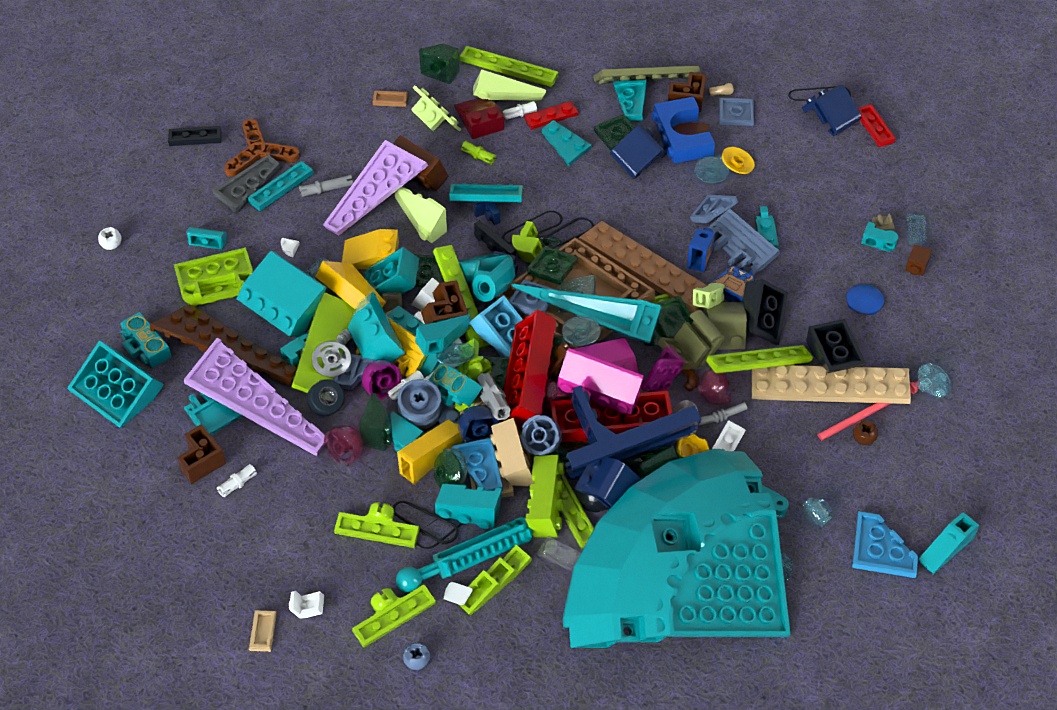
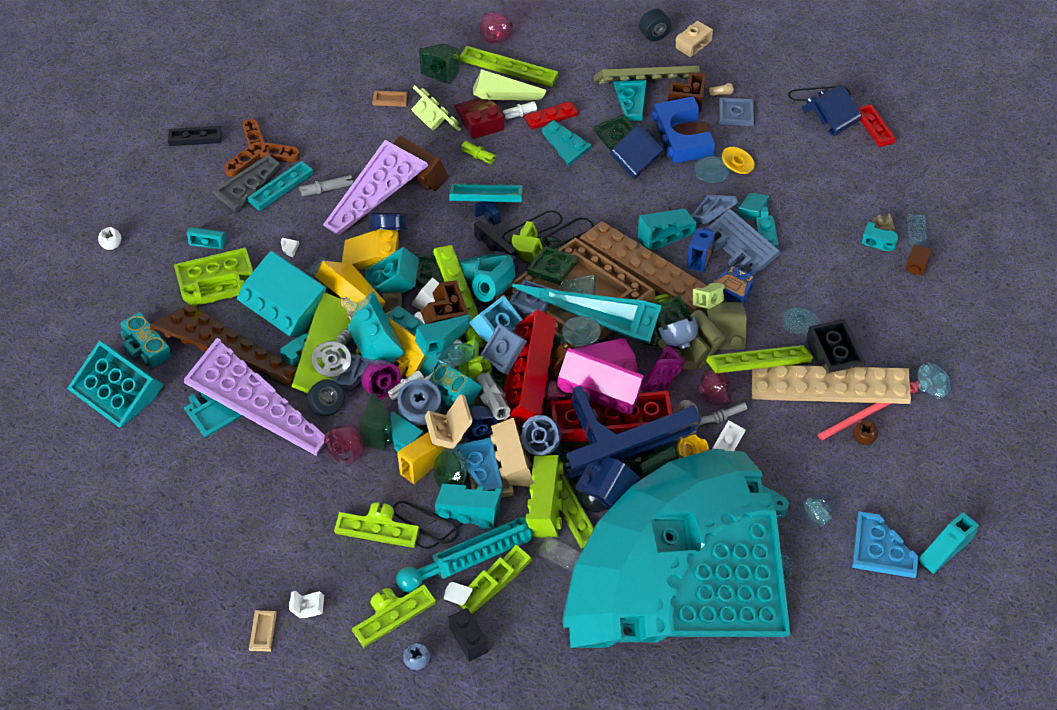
reddish brown brick [177,424,226,484] -> none
white pin [217,464,257,498] -> none
yellowish green wedge [394,187,447,243] -> none
reddish brown arm [681,369,699,391] -> none
black slope [743,279,788,345] -> none
blue dish [846,284,884,315] -> none
none -> clear tile [341,296,358,319]
none -> dark blue wheel [368,213,408,230]
none -> tan bracket [425,394,472,449]
none -> black brick [448,608,488,662]
none -> clear pink cylinder [479,12,513,43]
none -> sand blue tile [480,323,527,375]
none -> teal wedge [638,209,696,251]
none -> black wheel [639,9,671,42]
none -> sand blue cylinder [658,316,698,349]
none -> tan brick [676,21,713,57]
none -> teal piece [735,193,770,222]
none -> clear light blue dish [781,306,819,335]

